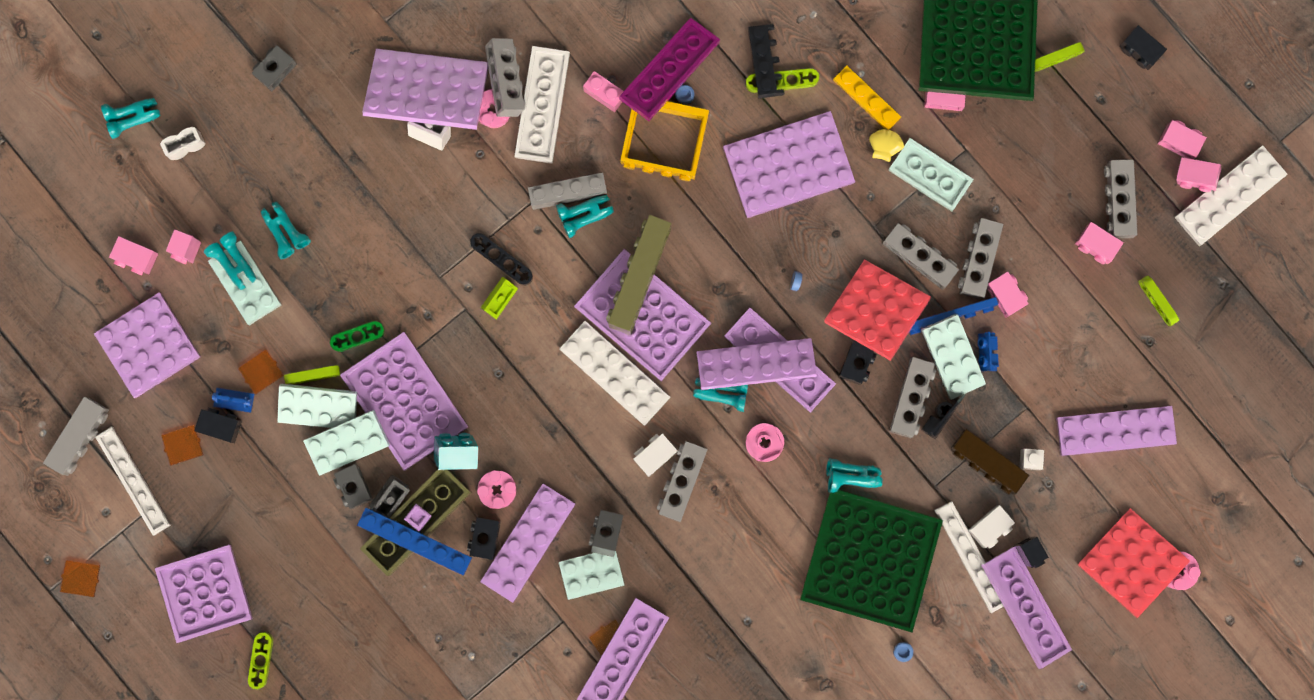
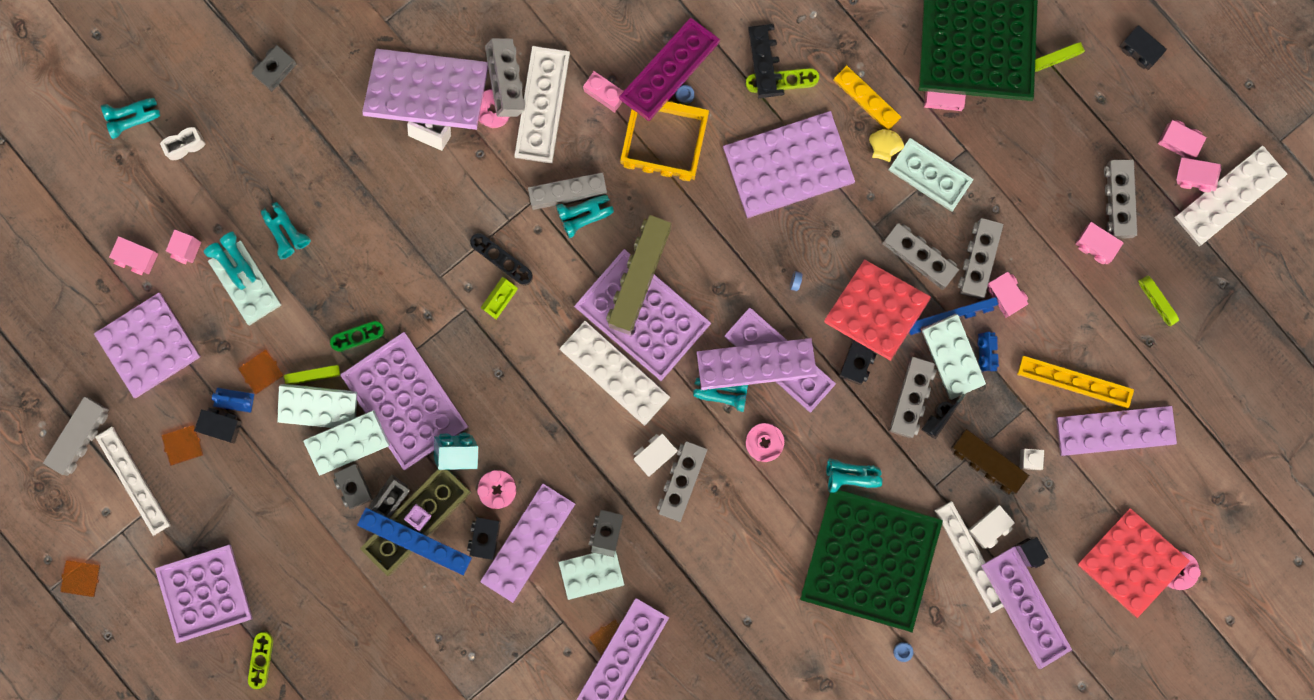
none -> yellow plate [1017,356,1134,408]

